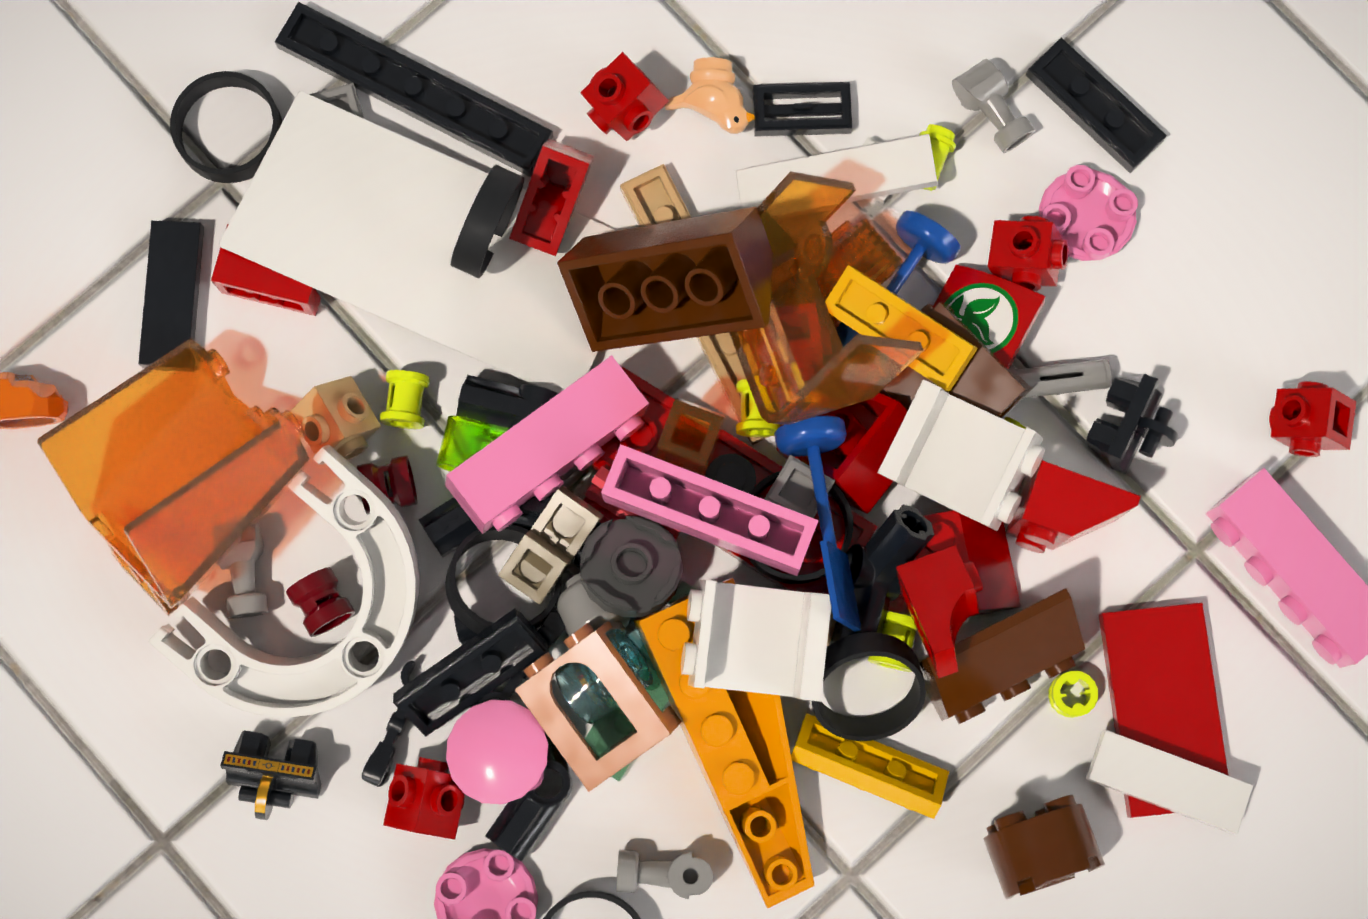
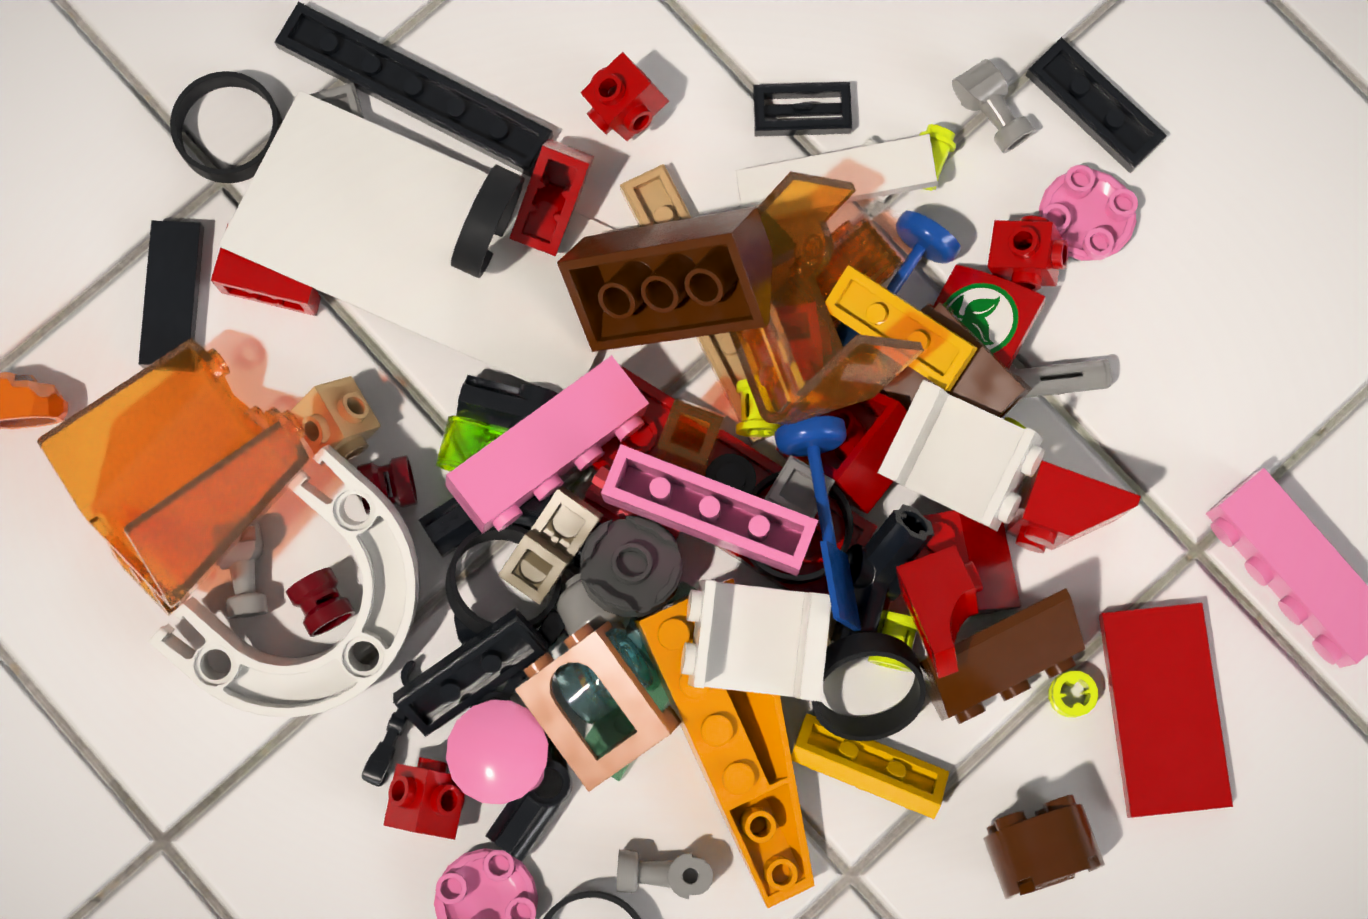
black hips [220,730,322,820] -> none
neon yellow bush [379,370,430,429] -> none
light nougat animal [665,57,755,134] -> none
black hips [1086,374,1179,474] -> none
white tile [1086,730,1253,835] -> none
red brick [1269,381,1356,457] -> none

